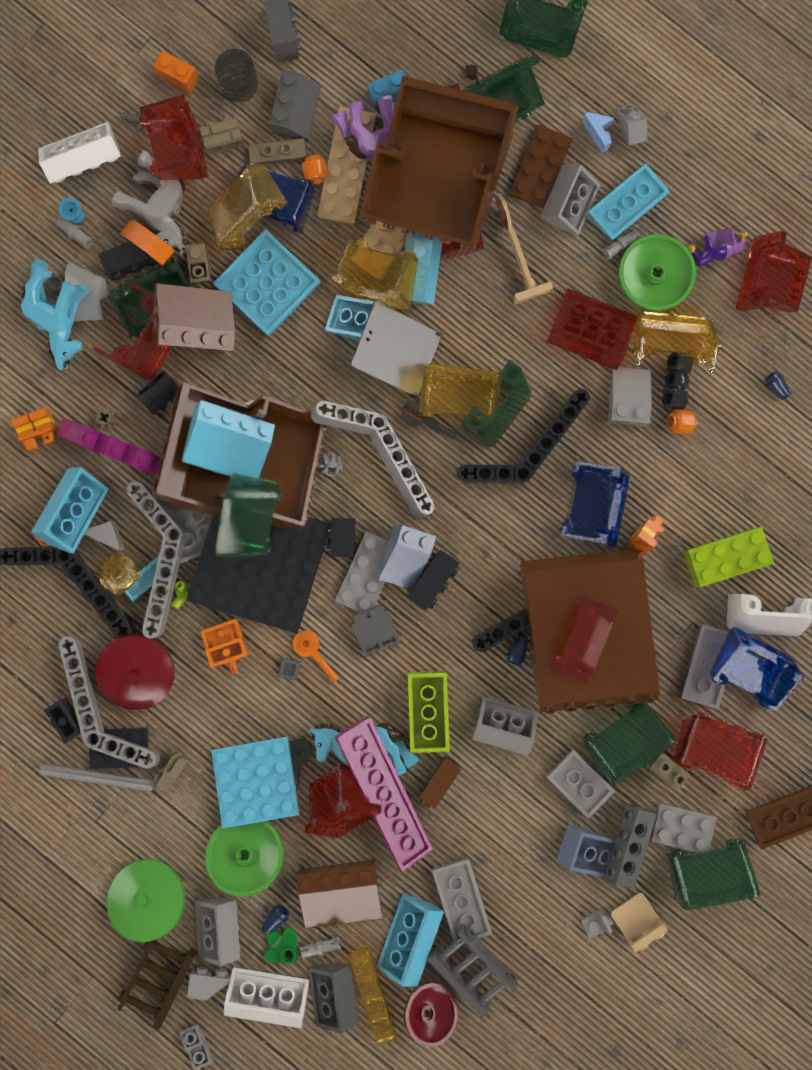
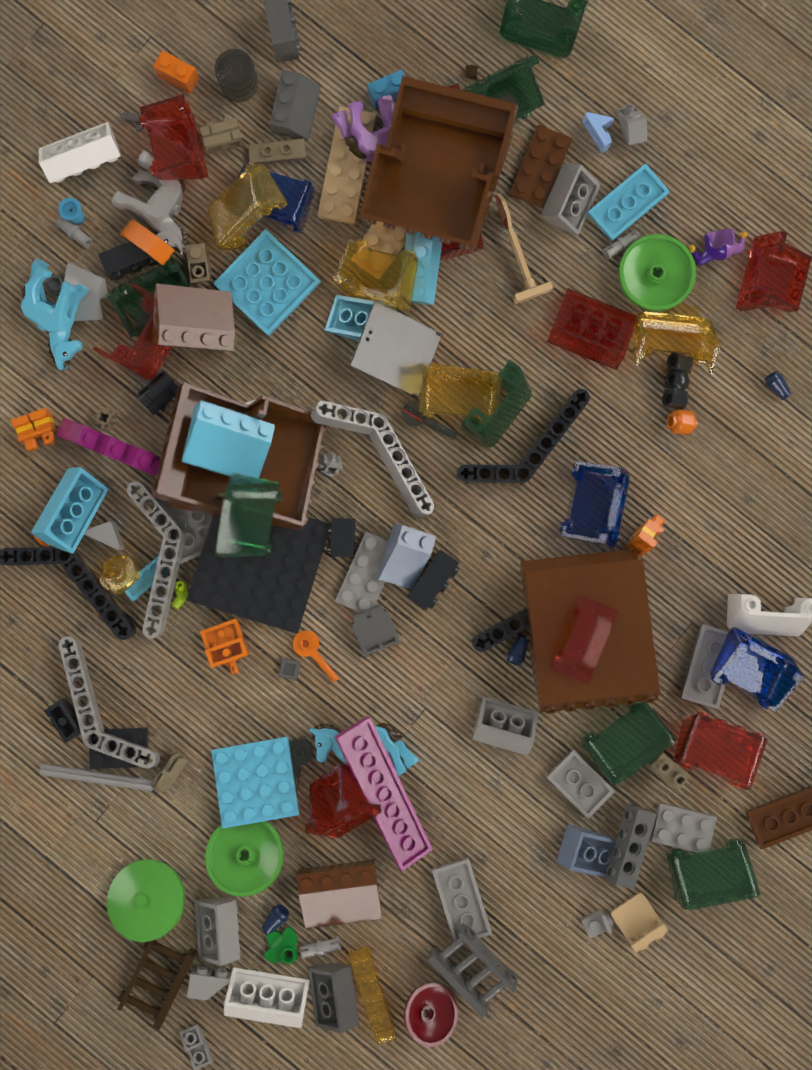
dark red dish [95,634,175,710] -> none
orange head [302,155,328,185] -> none
medium azure slope [377,893,444,987] -> none
lime brick [408,671,450,753] -> none
reddish brown brick [419,756,462,808] -> none
light grey slope [607,366,652,427] -> none
lime brick [683,527,774,587] -> none

